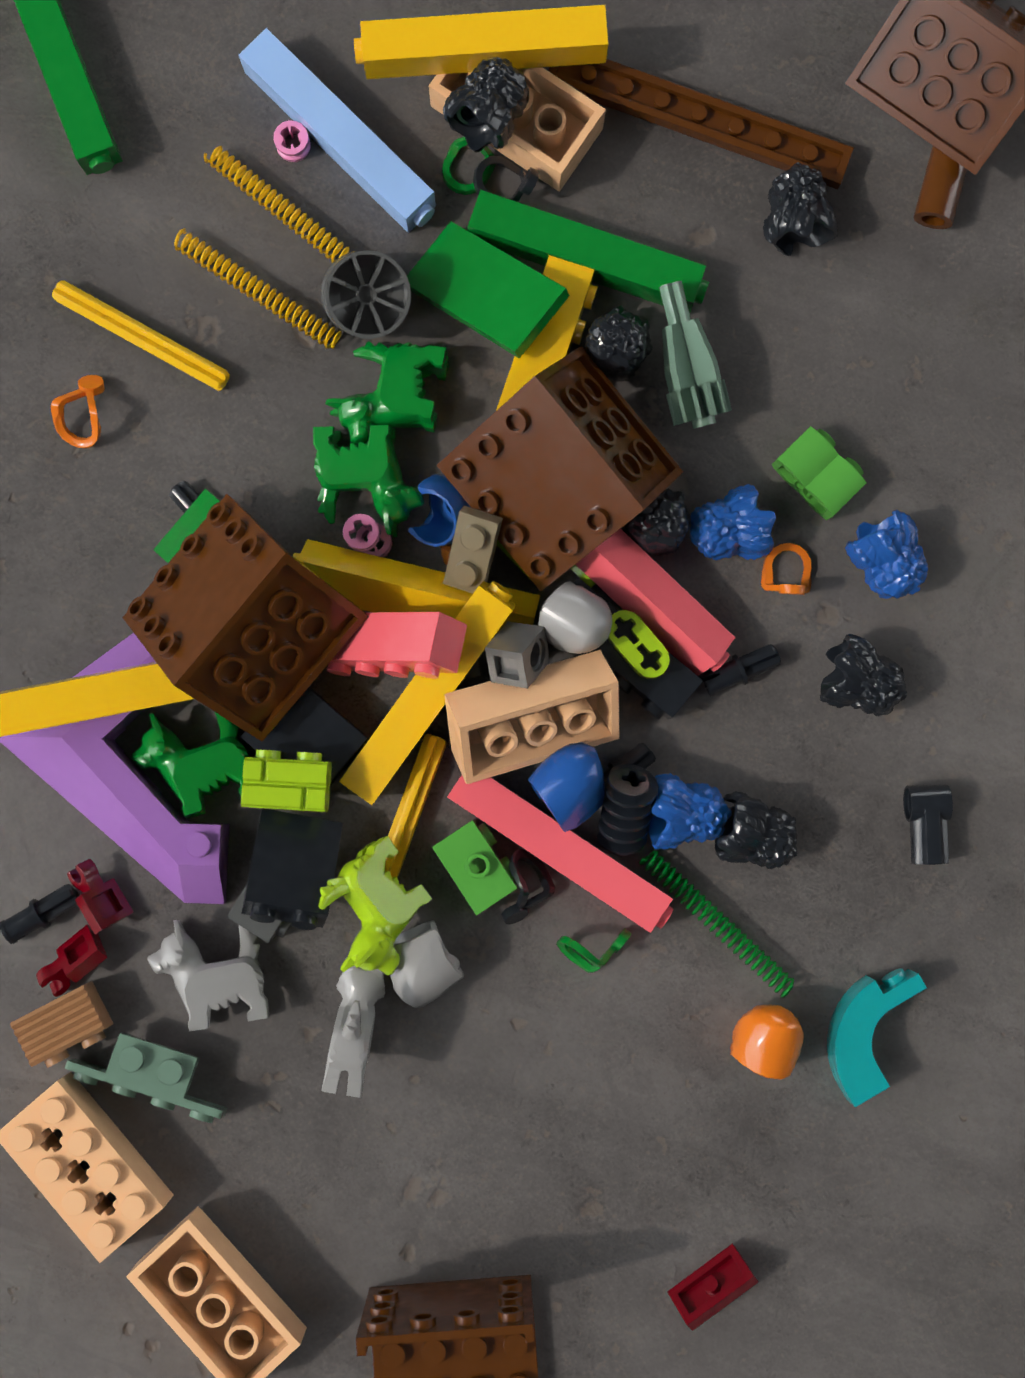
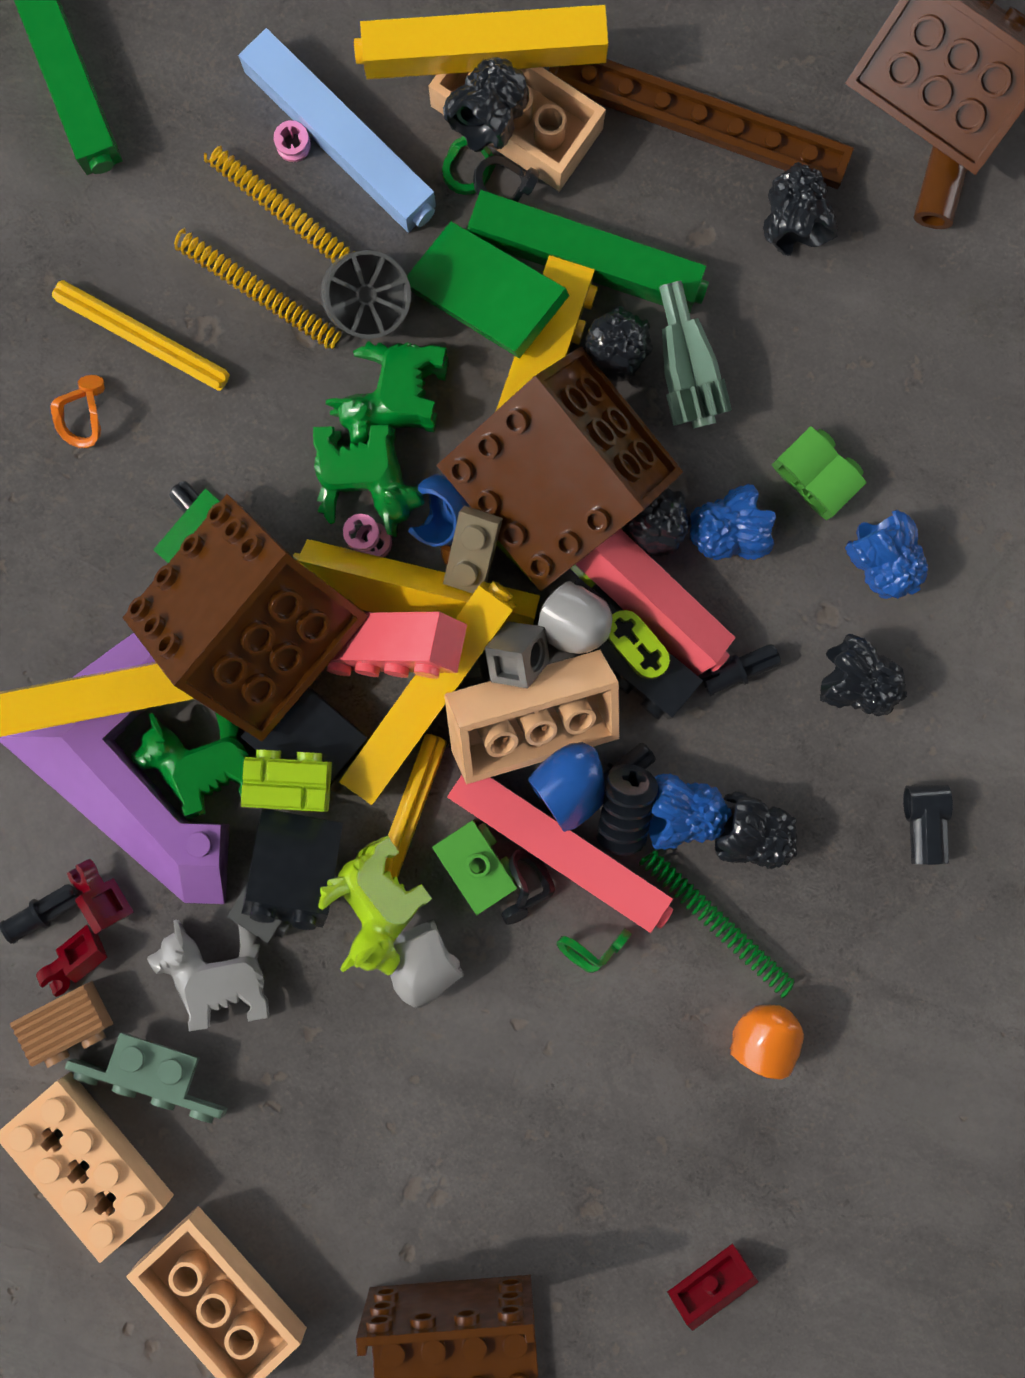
light grey animal [321,957,386,1098] -> none
orange piece [761,543,812,595] -> none
teal arch [827,968,927,1107] -> none

